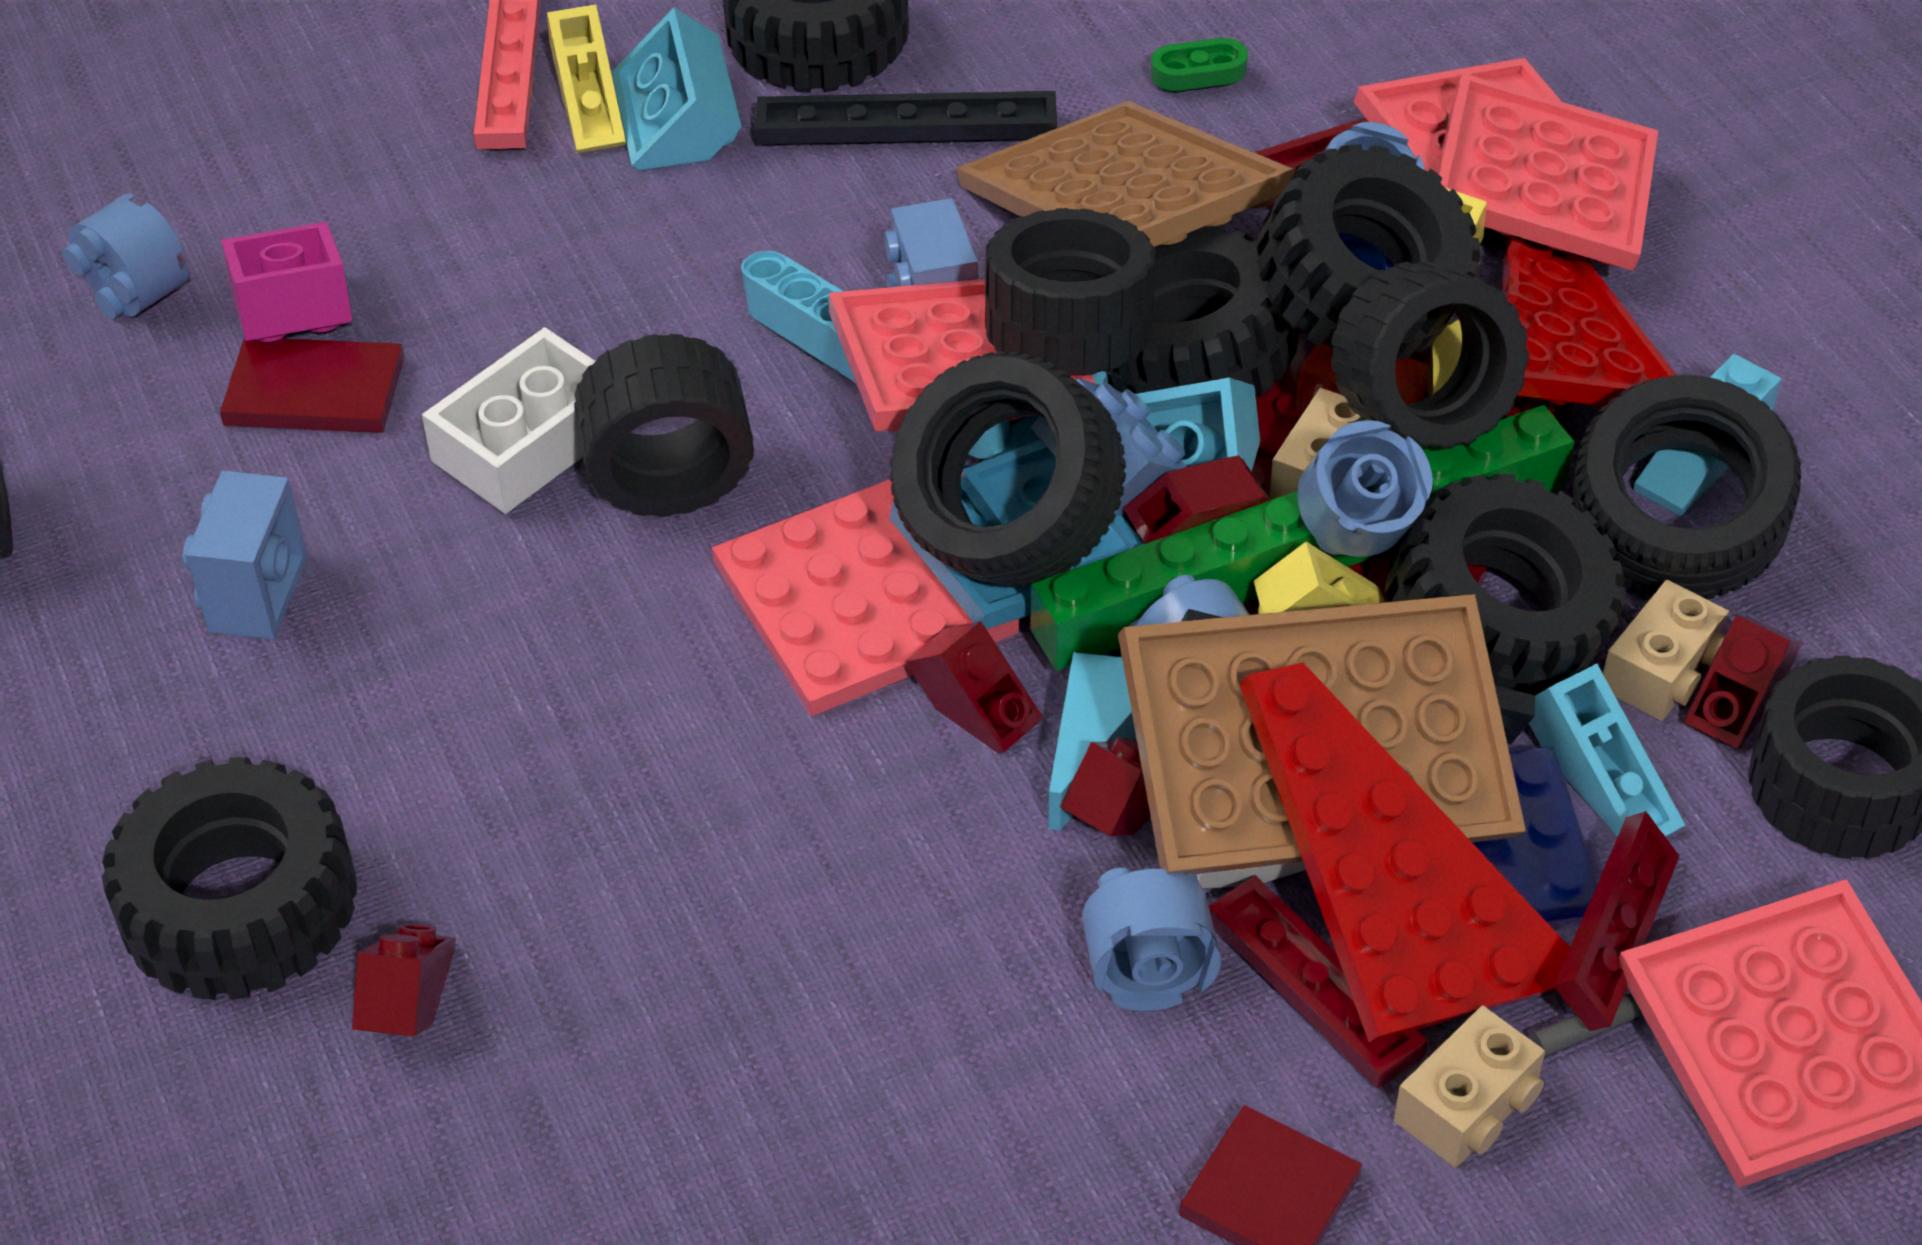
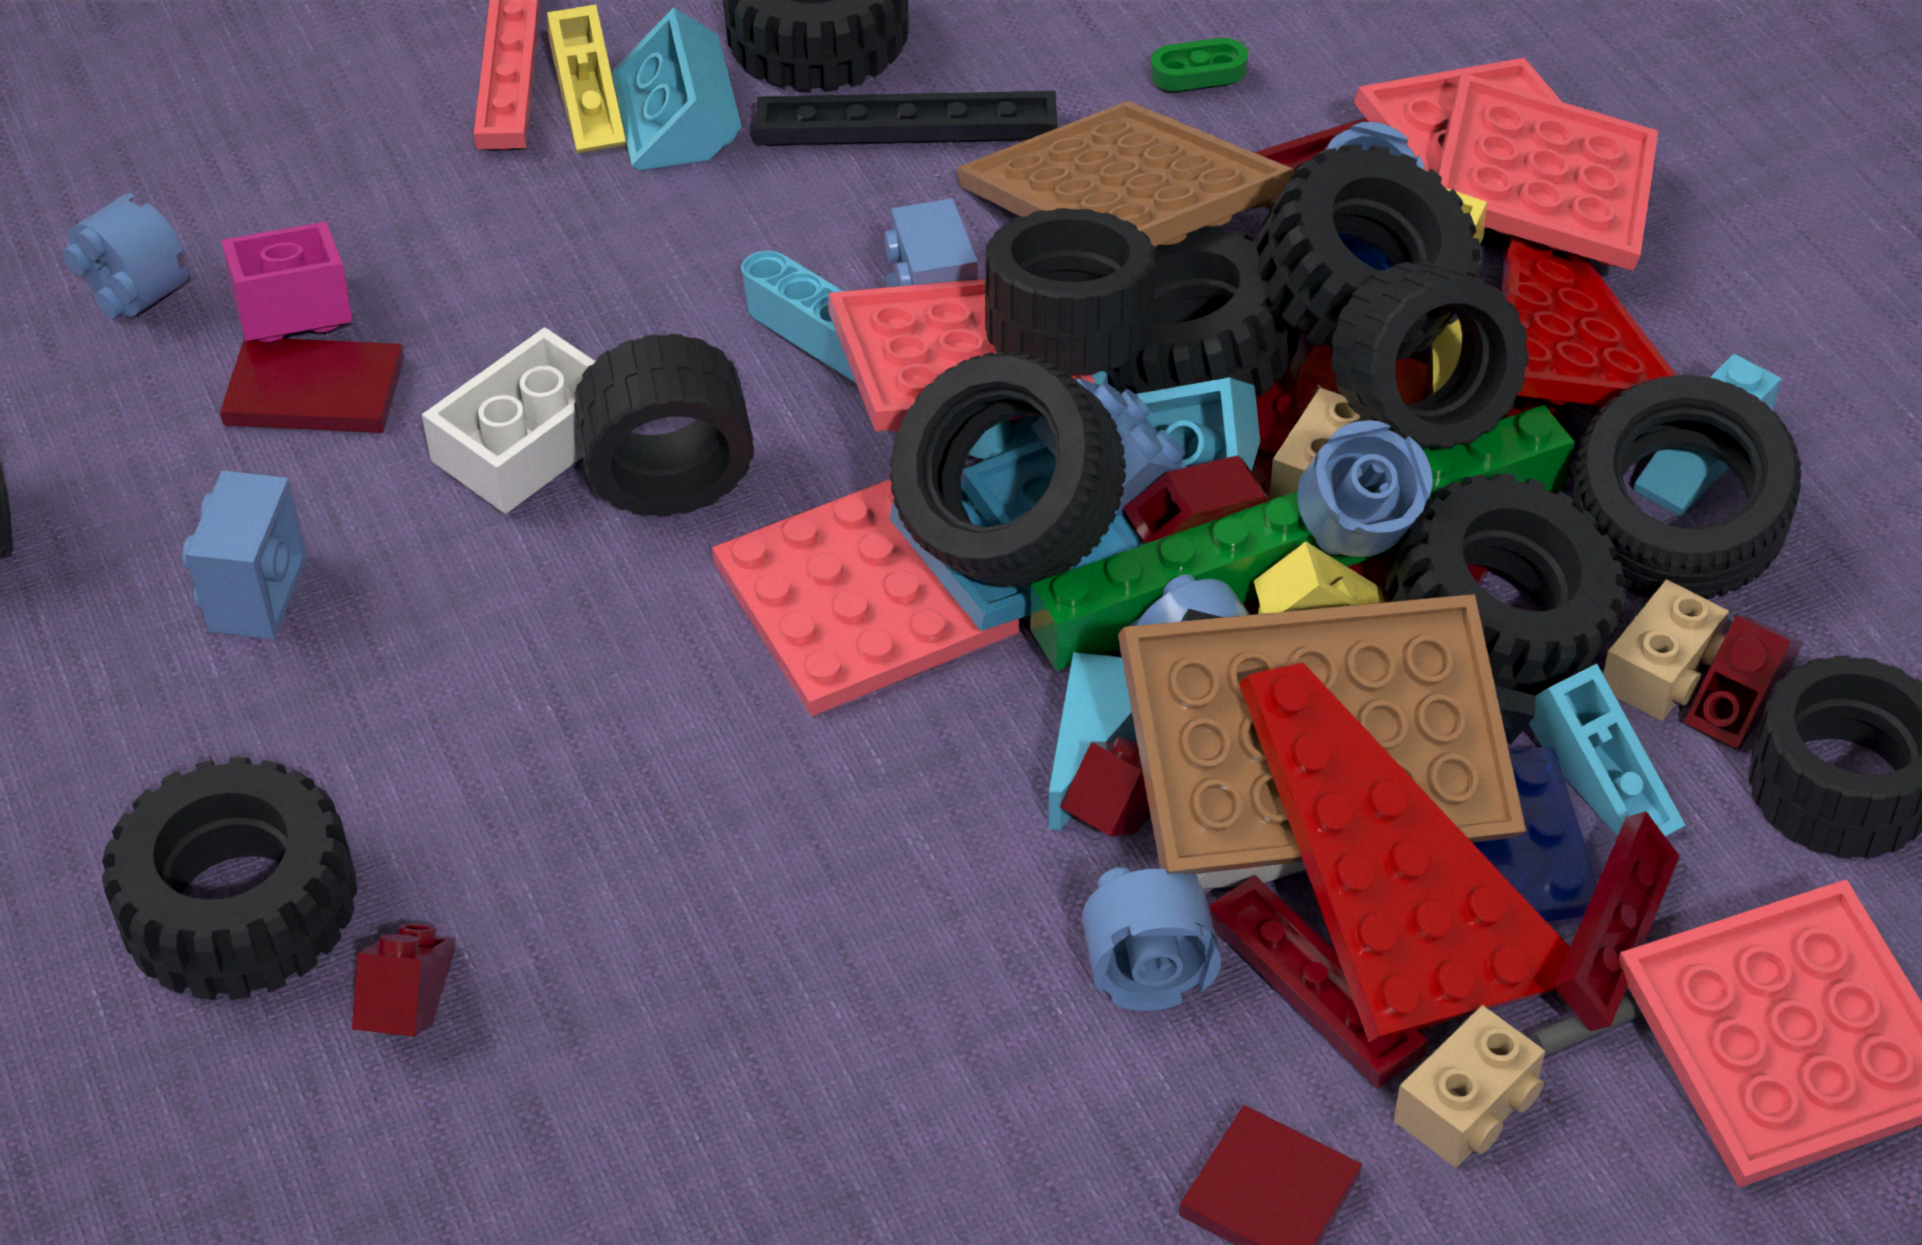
dark red slope [905,621,1043,753] -> none

